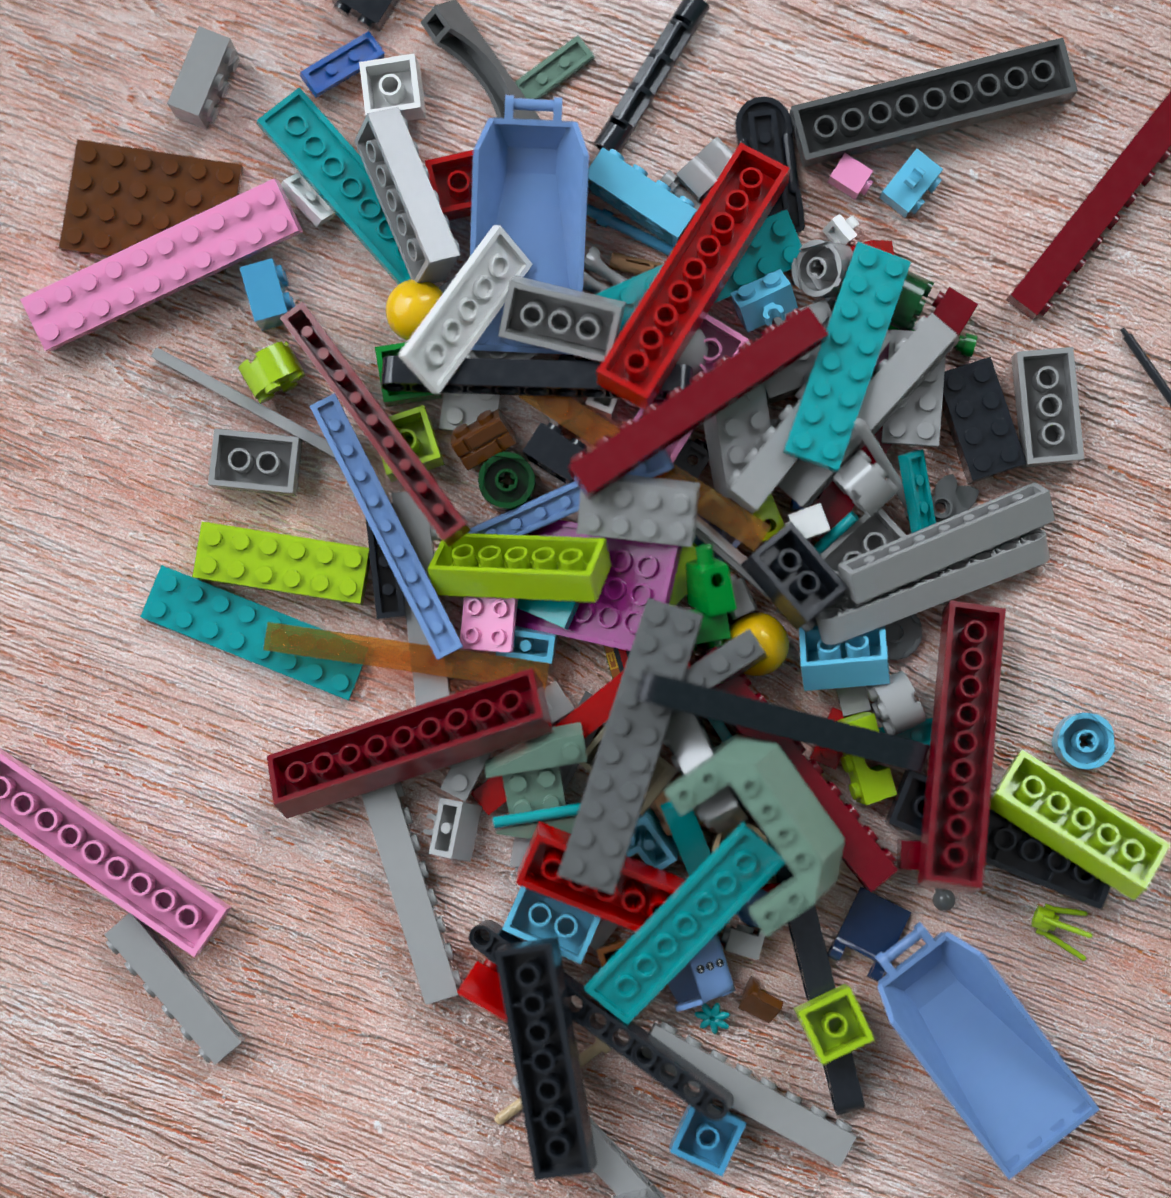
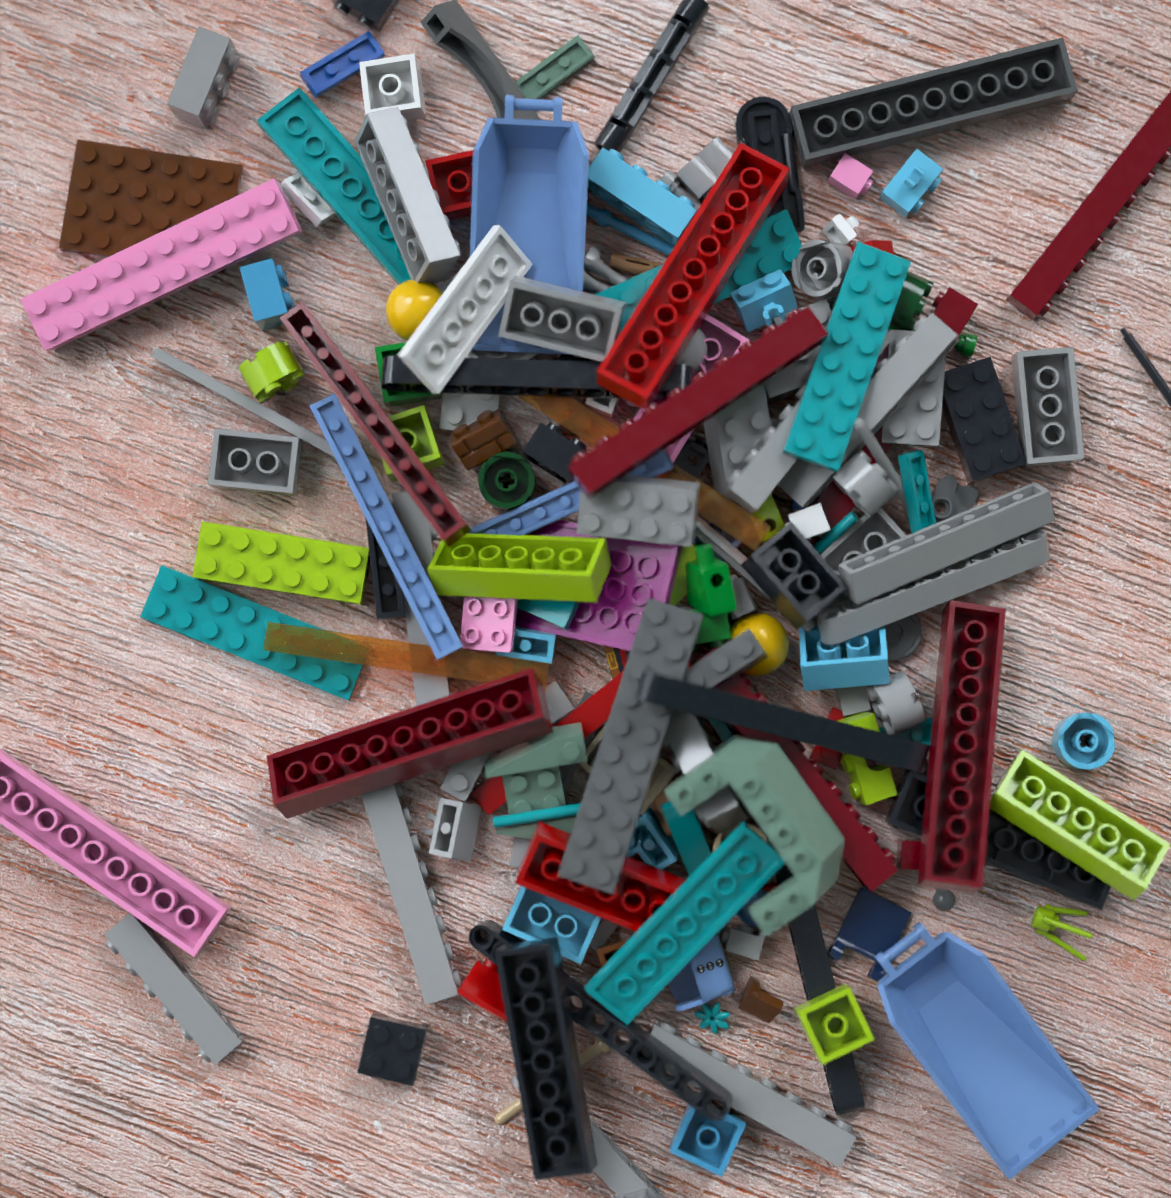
none -> black brick [357,1013,428,1086]

